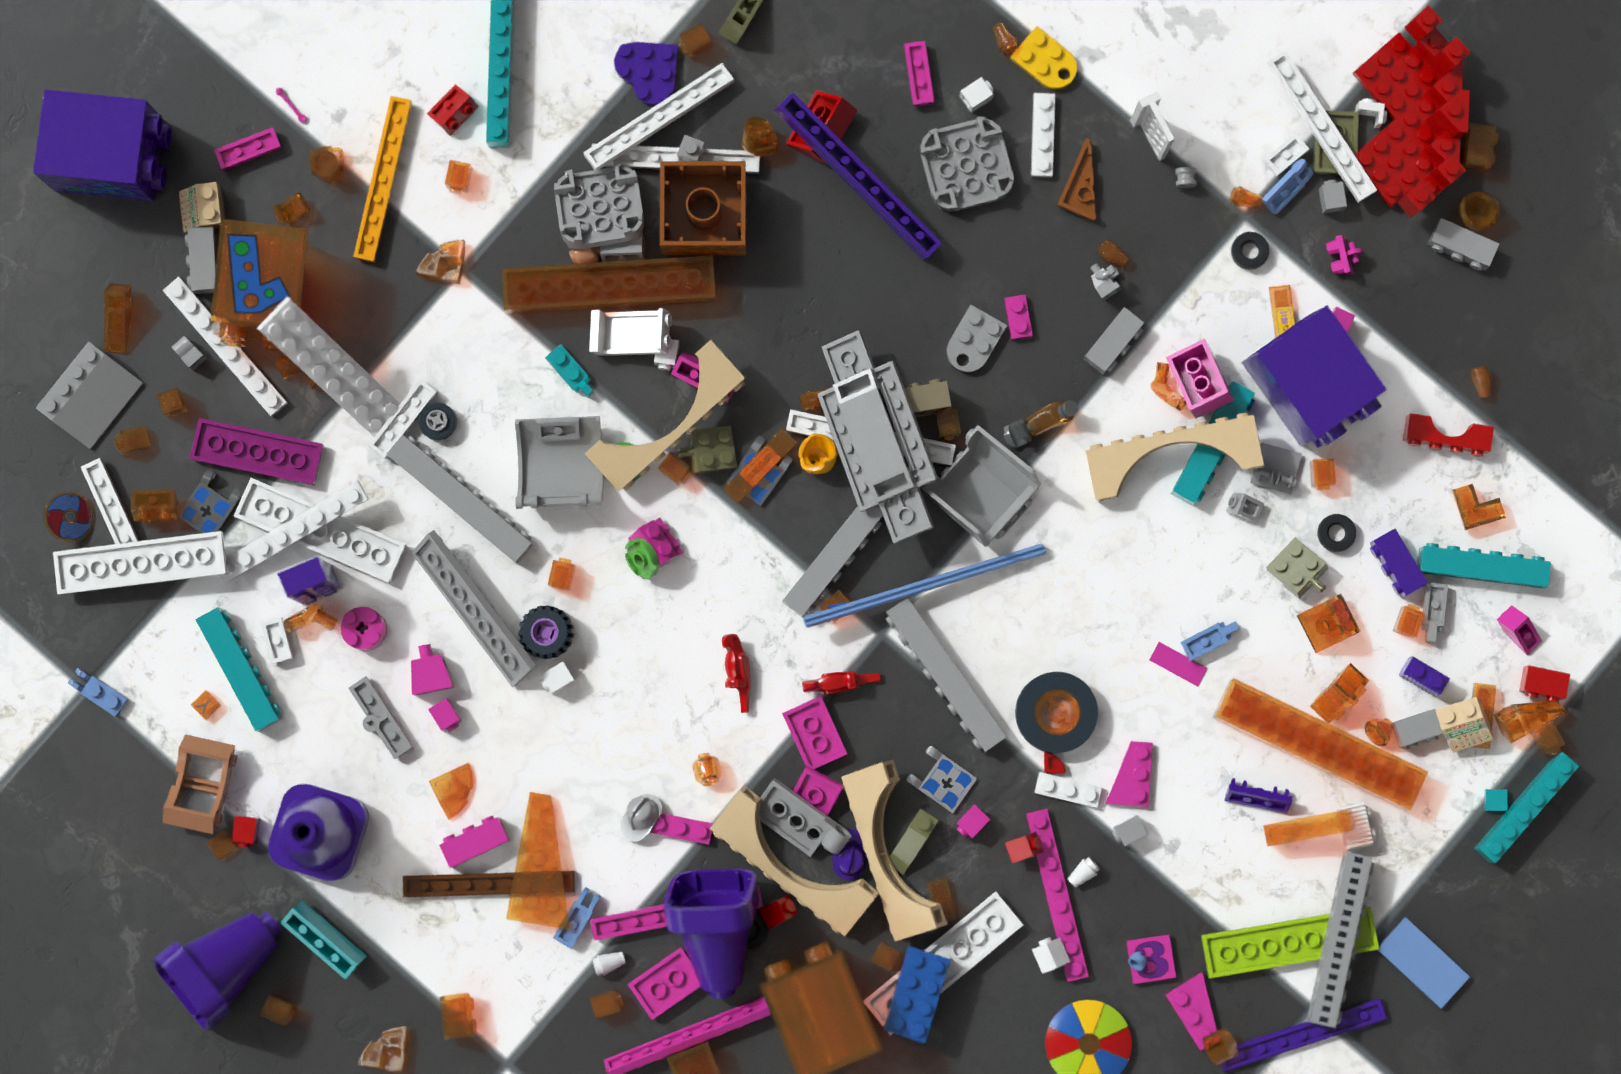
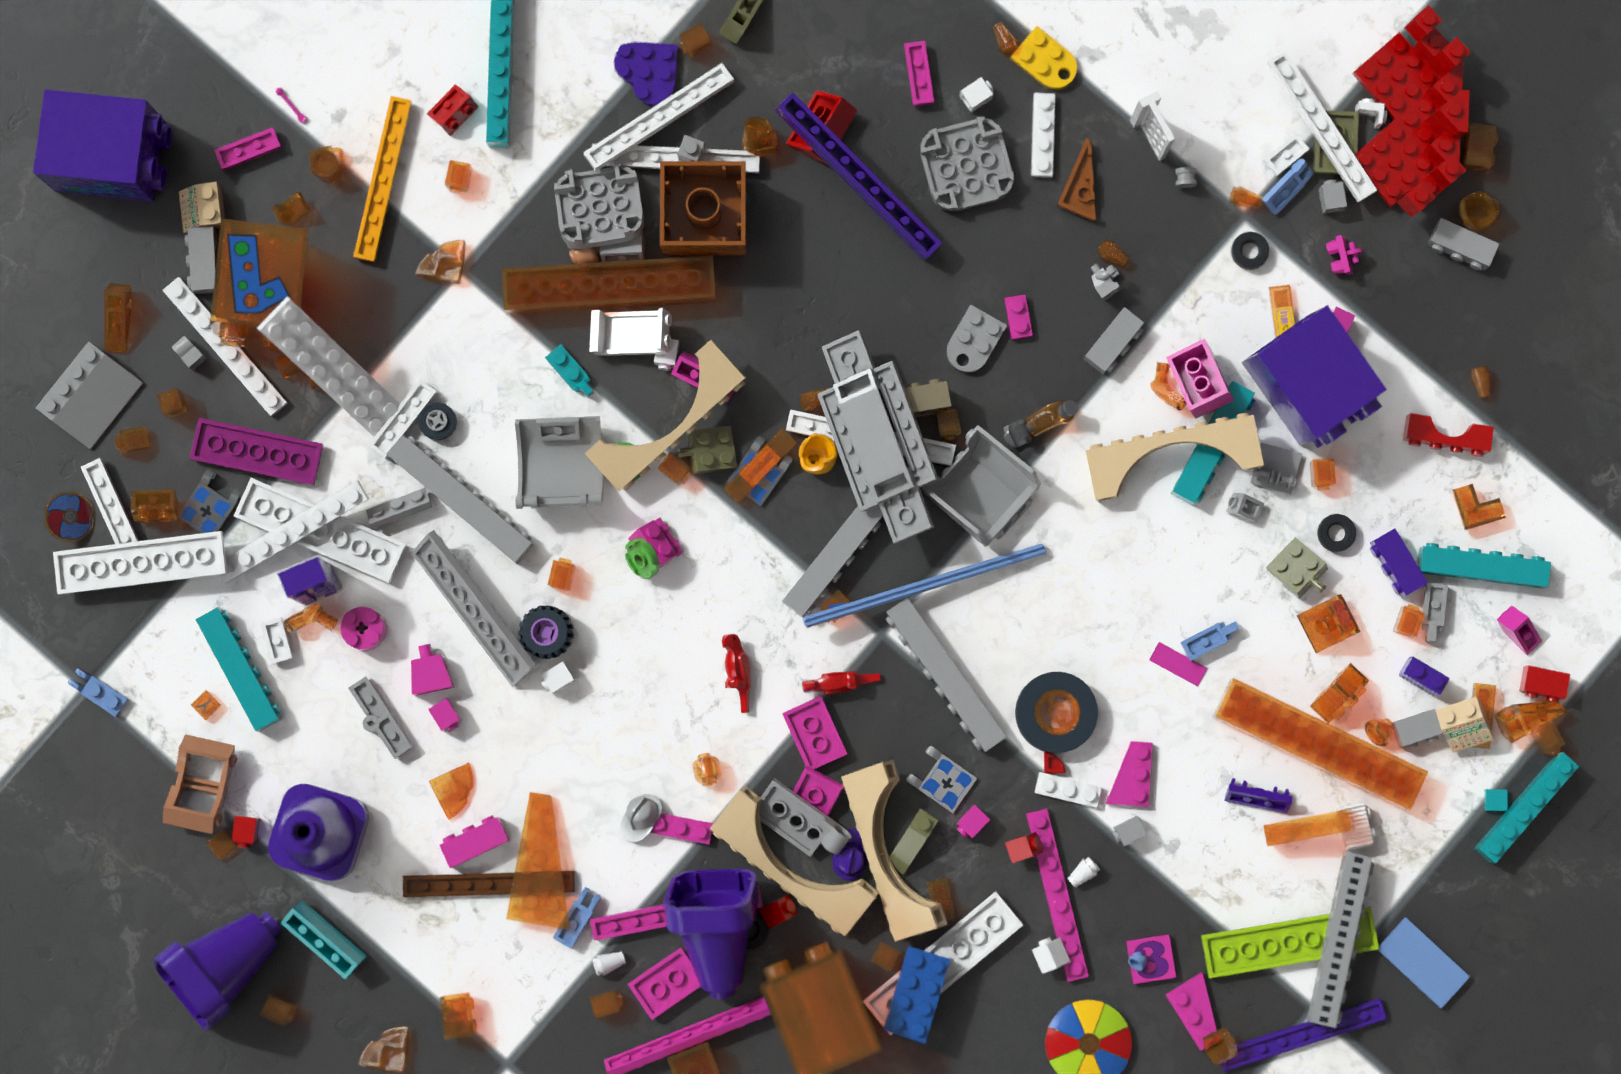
none -> light grey plate [366,488,432,530]

